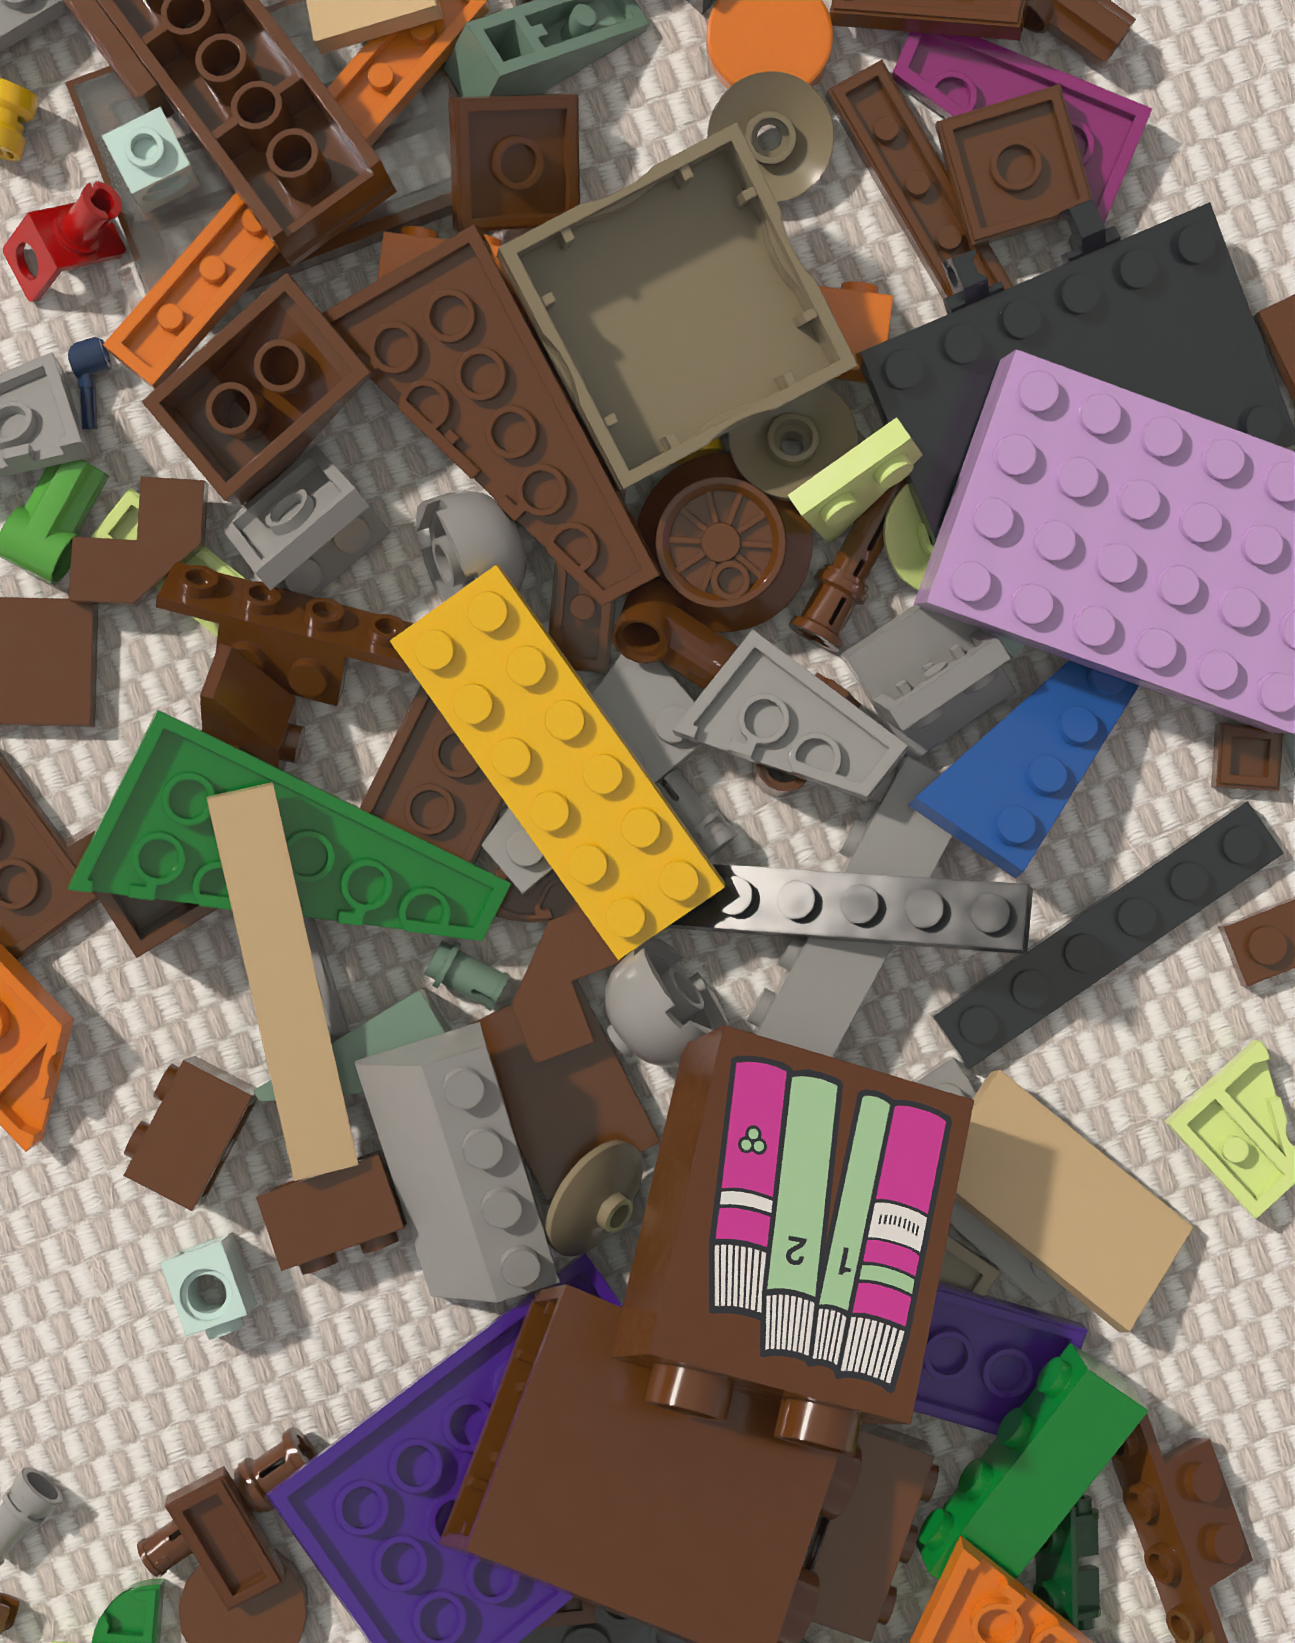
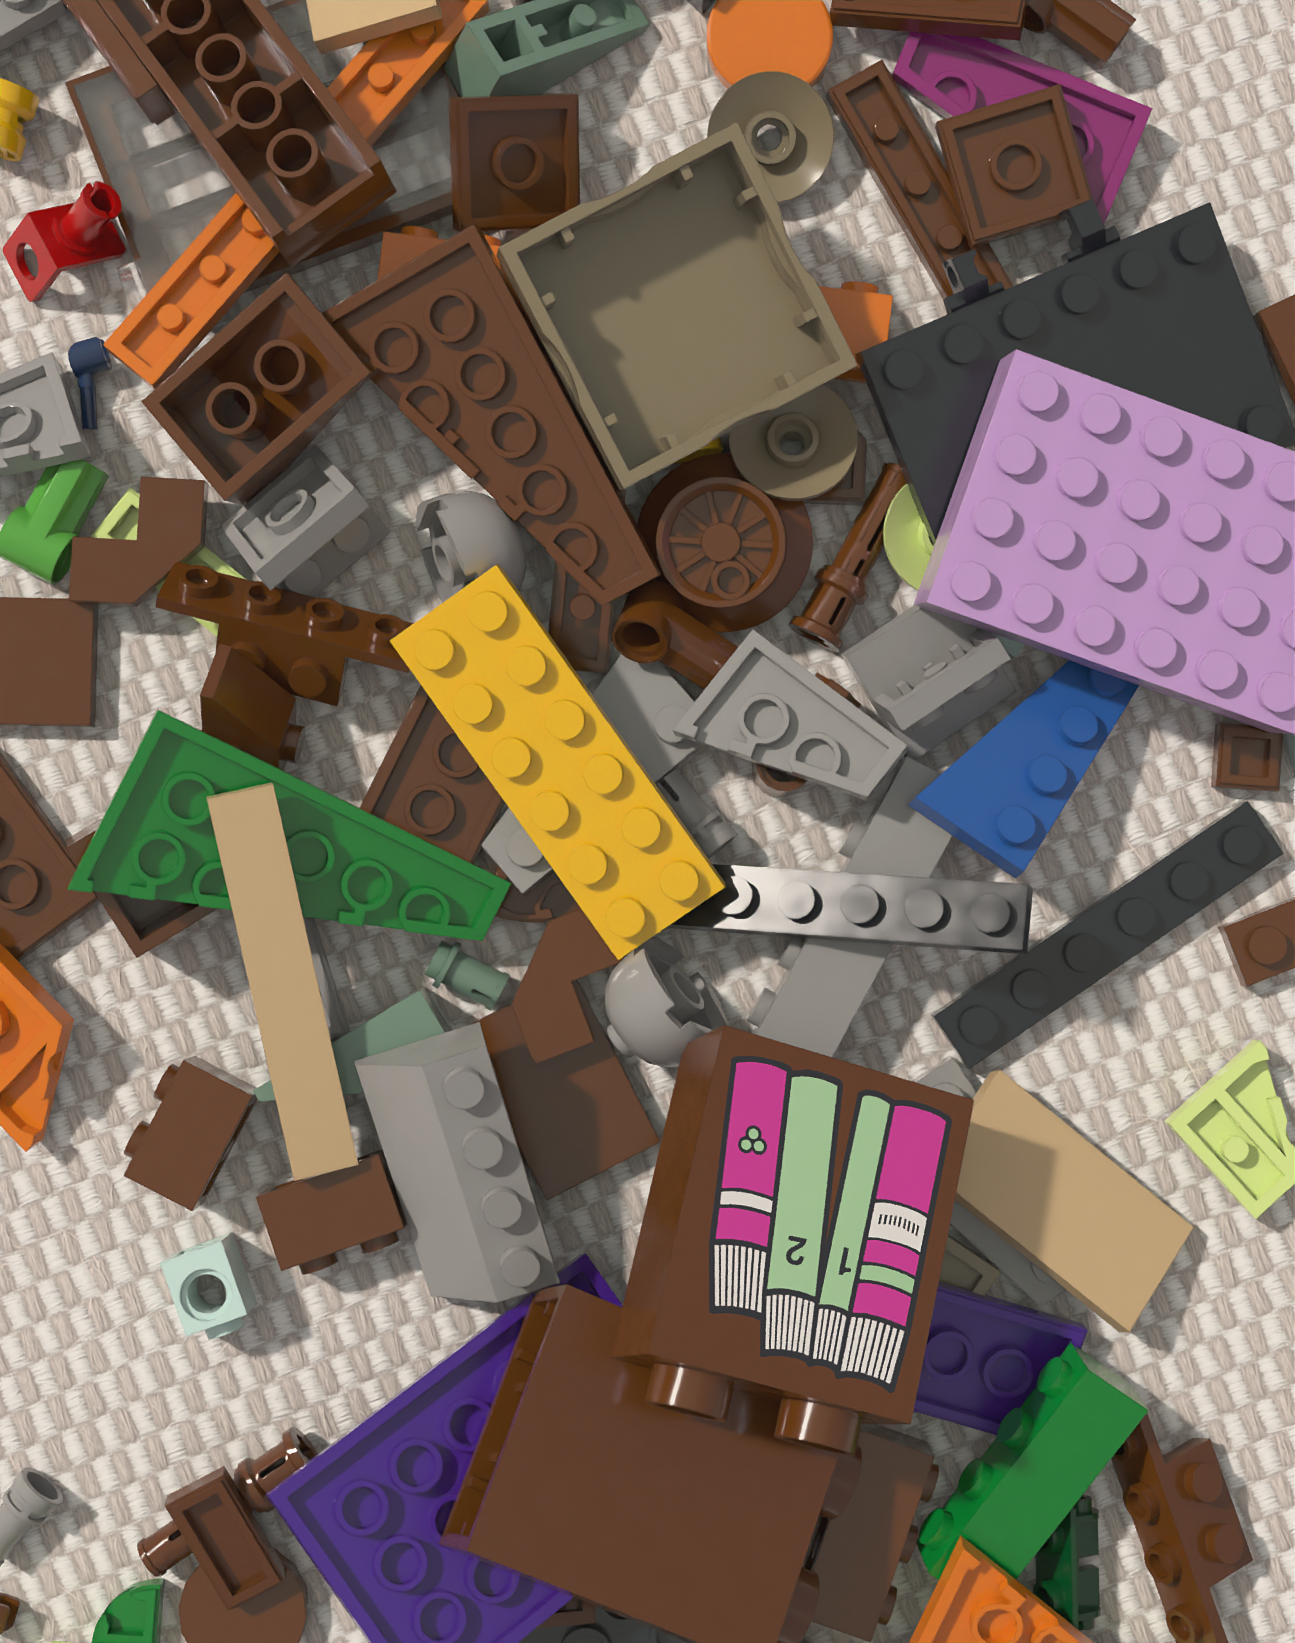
light aqua brick [102,107,201,214] -> none
dark tan dish [545,1140,643,1256] -> none
yellowish green wing [788,417,923,544] -> none

